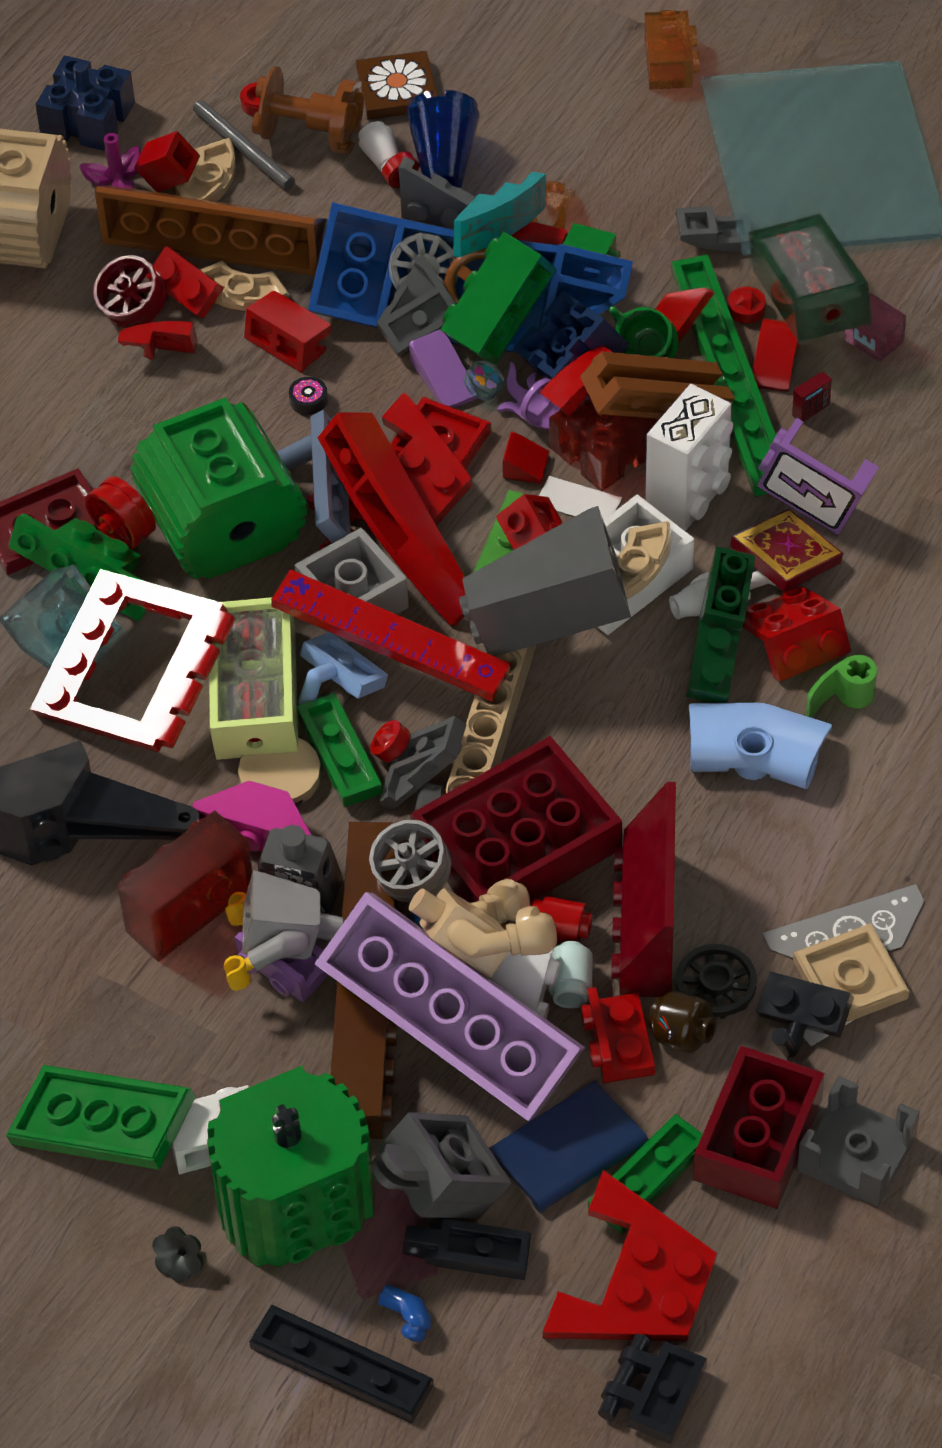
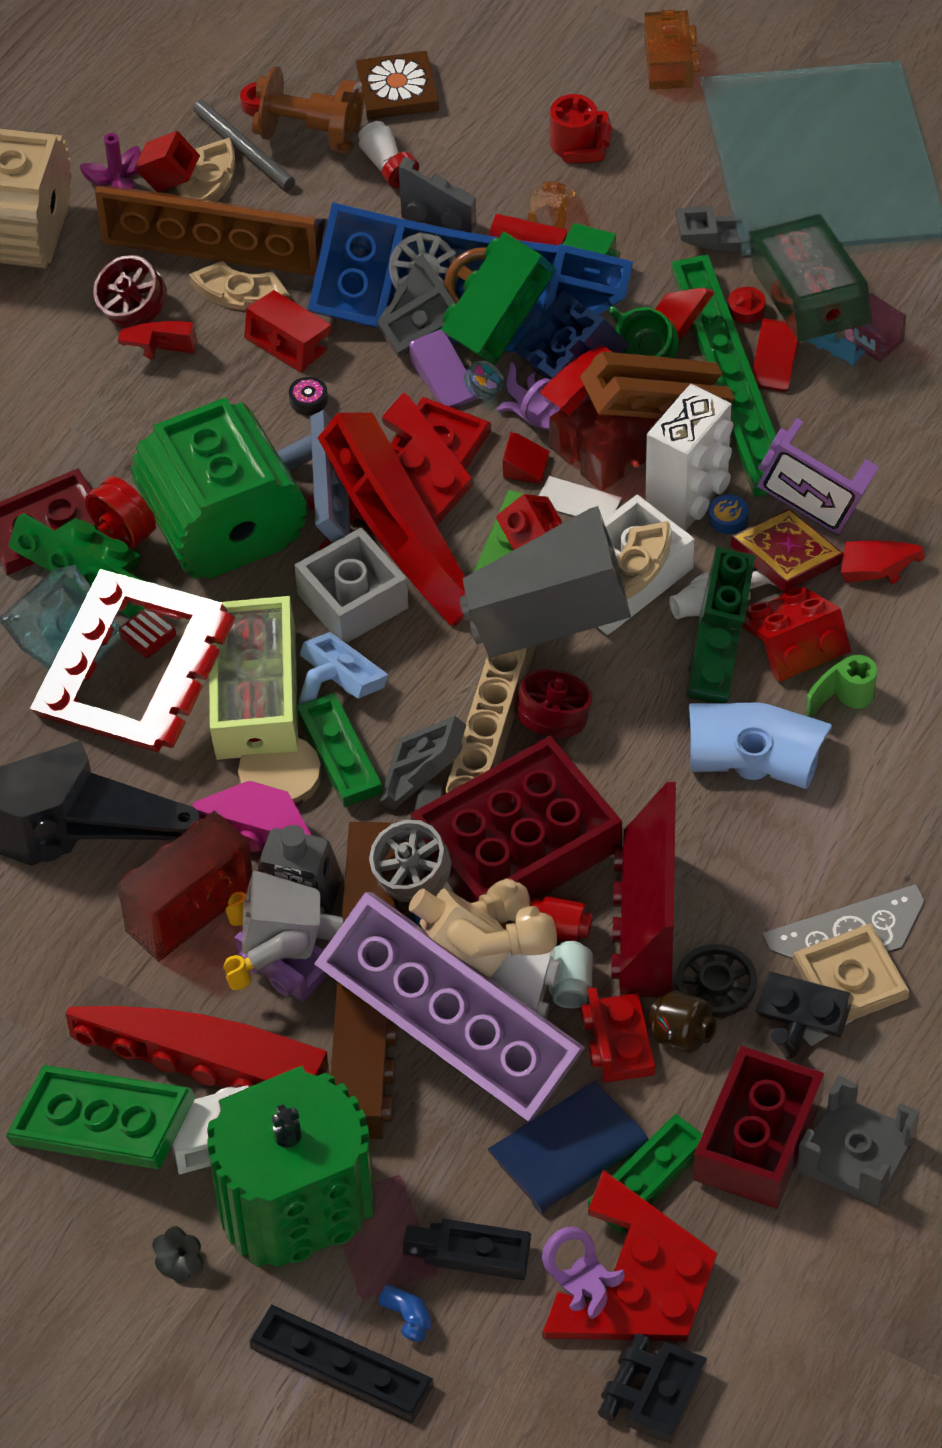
dark blue brick [35,55,135,151] -> none
red plate [146,246,225,319] -> none
red tile [271,569,511,702] -> none
red tile [370,720,410,762] -> none
dark grey brick [370,1112,511,1219] -> none
clear blue cone [406,90,480,188] -> none
teal slope [453,172,546,257] -> none
dark red tile [792,372,832,422] -> none
none -> red slope [65,1006,329,1088]
none -> red tile [118,609,177,659]
none -> dark red wheel [515,669,592,738]
none -> medium lavender piece [542,1227,625,1319]
none -> red piece [550,94,613,163]
none -> blue tile [709,494,749,534]
none -> dark azure piece [801,321,868,366]
none -> red slope [841,540,926,584]

